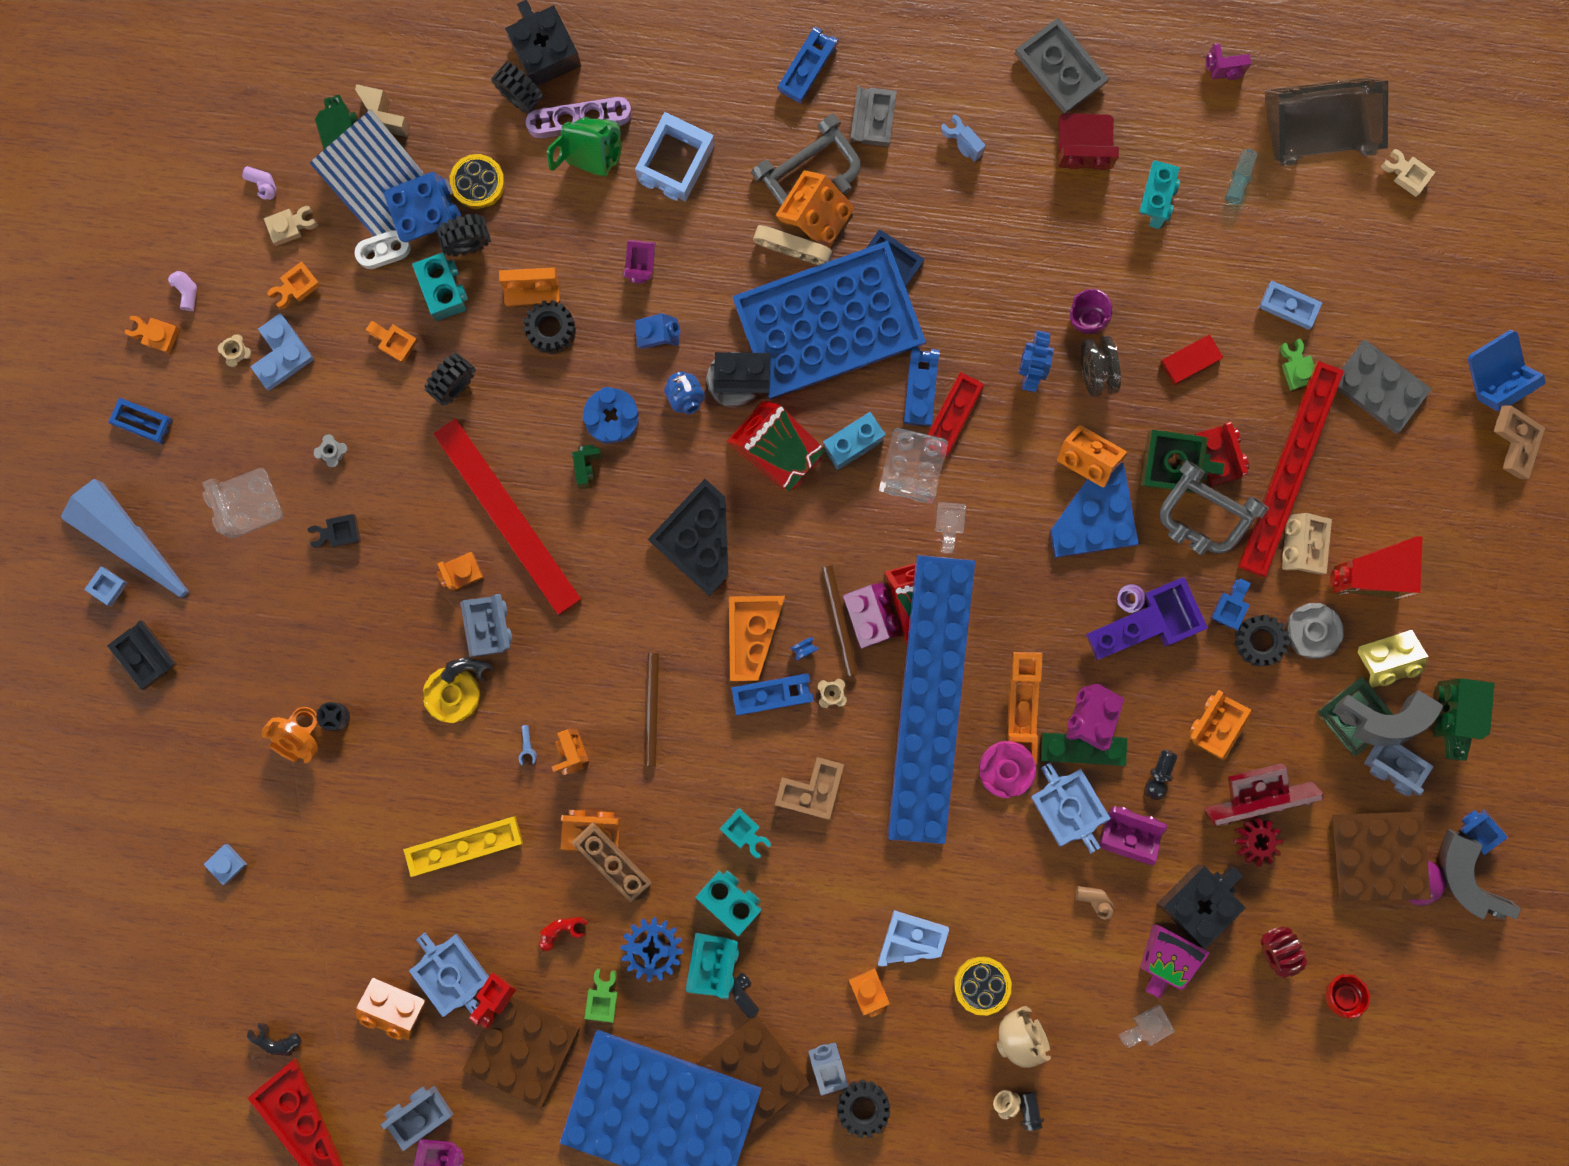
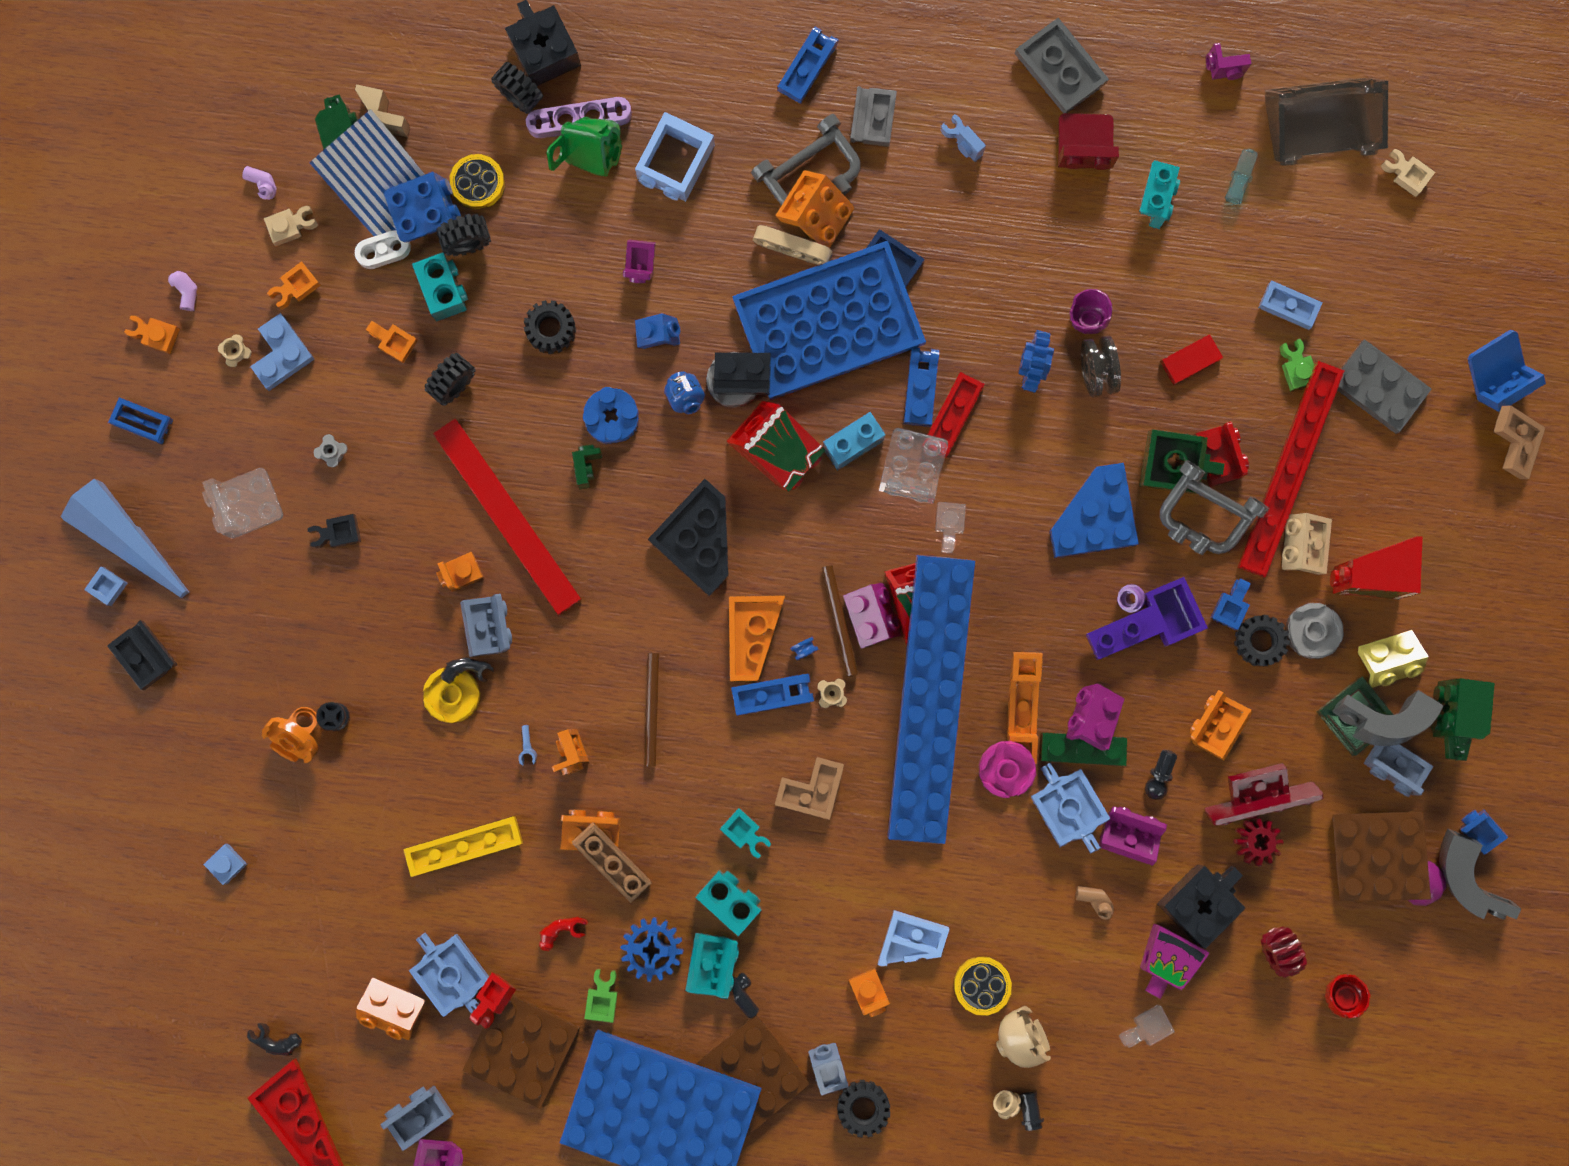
orange bracket [499,268,560,307] -> none
orange bracket [1057,425,1127,487] -> none

